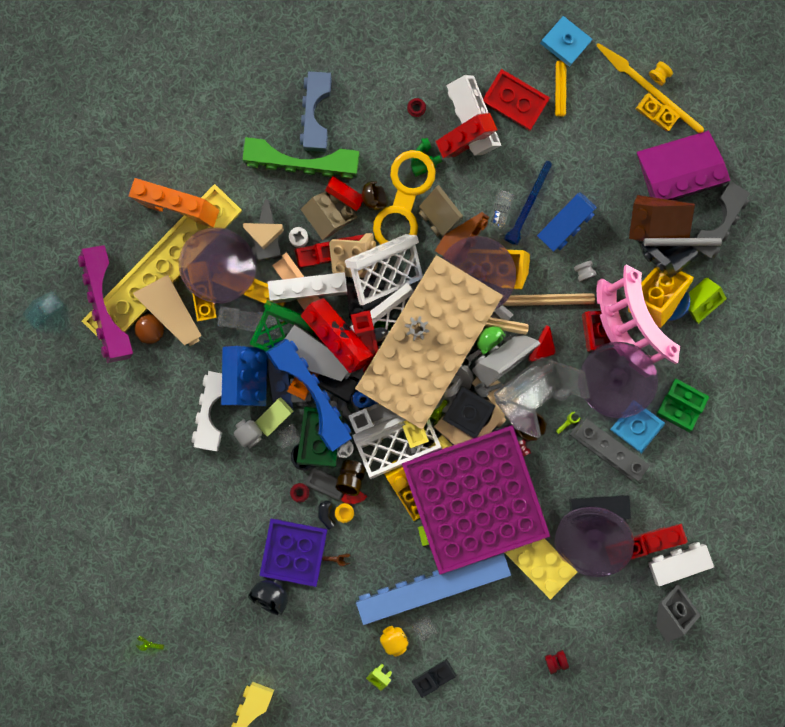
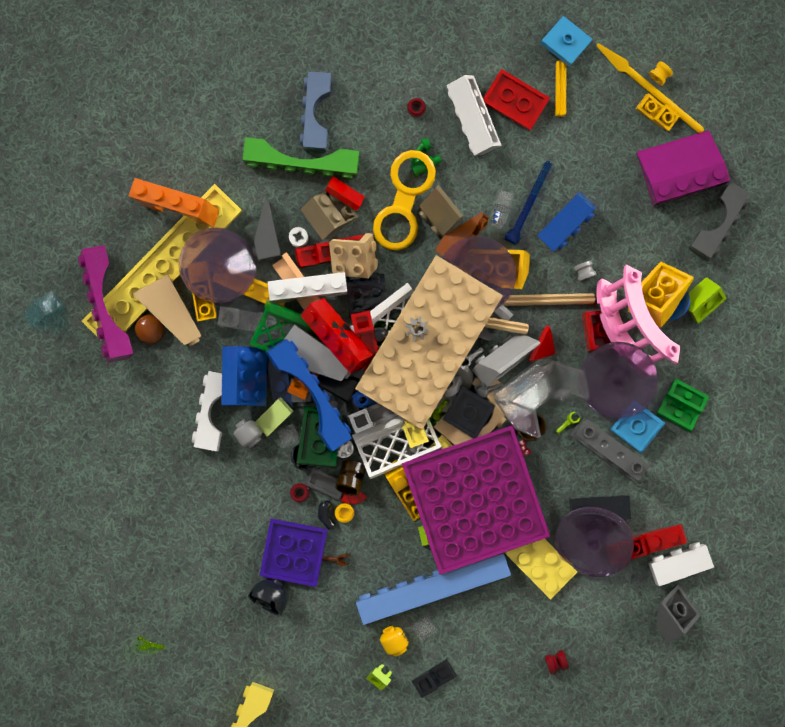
tan slope [243,223,284,249] -> none
white fence [345,234,423,305] -> none
dark brown hair [361,181,387,210] -> none
red arch [435,113,498,158] -> none
bright green hair [477,326,505,355] -> none
reddish brown slope [629,195,695,241] -> none
black bracket [641,243,699,279] -> none
light grey bar [644,238,722,246] -> none

